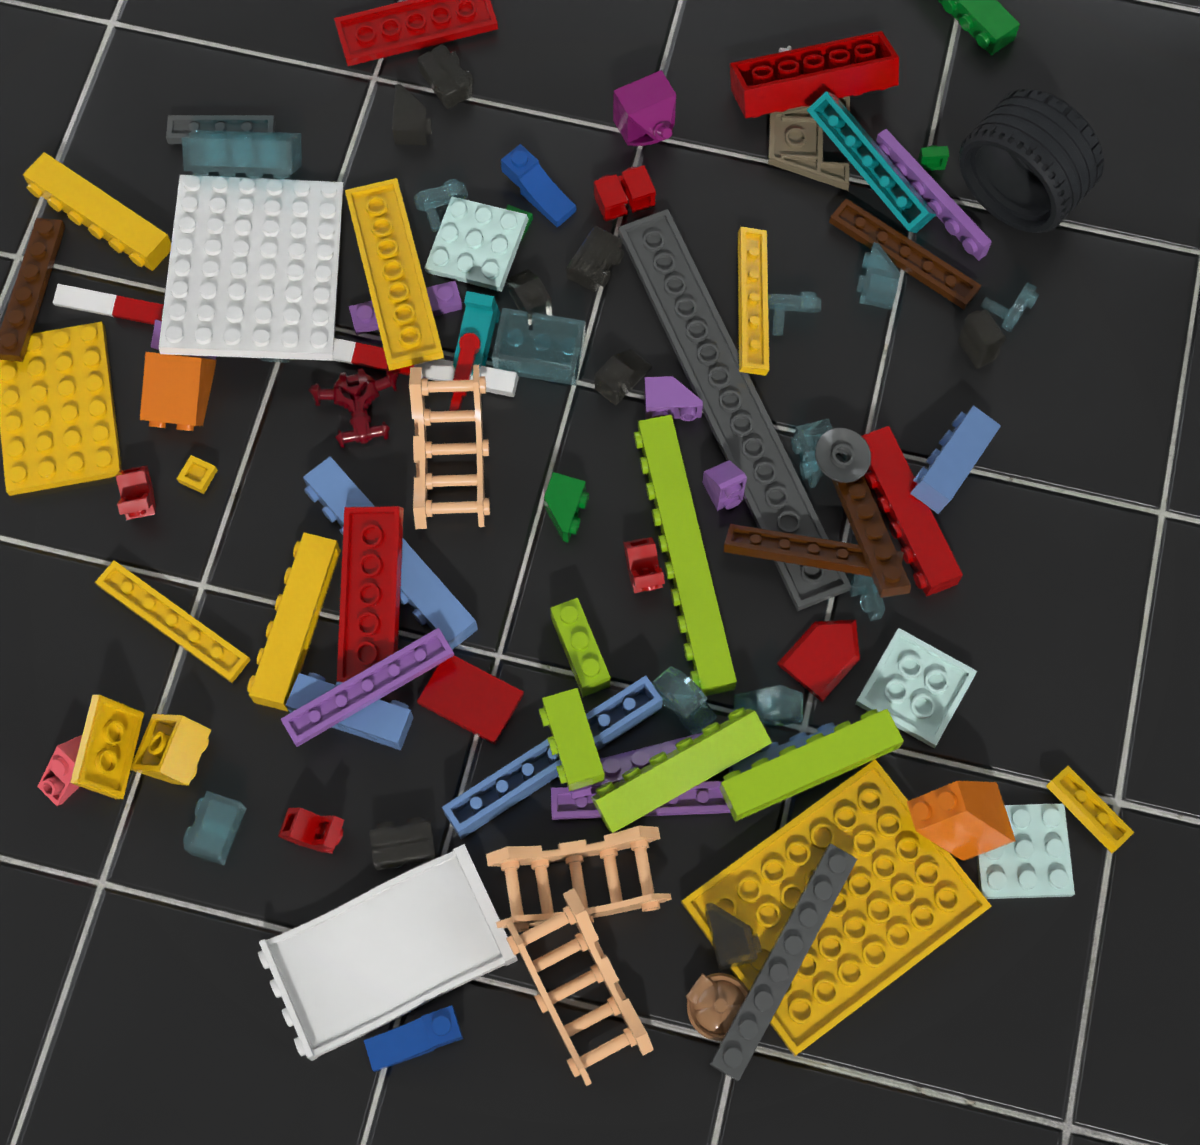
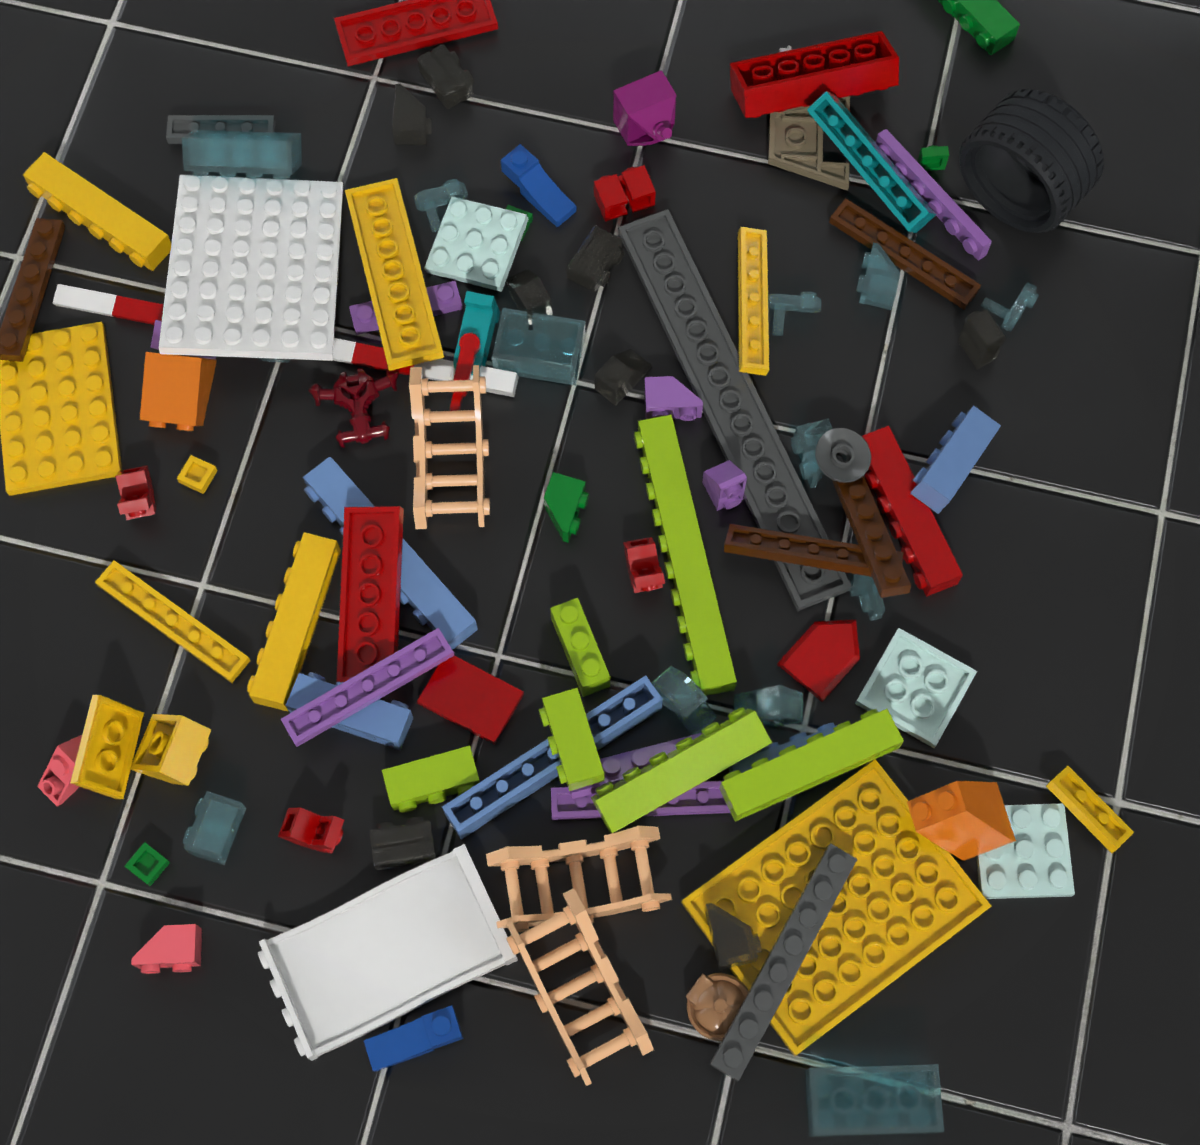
none -> green plate [124,842,170,887]
none -> coral slope [131,924,202,974]
none -> lime brick [382,746,480,813]
none -> clear light blue brick [805,1064,944,1137]

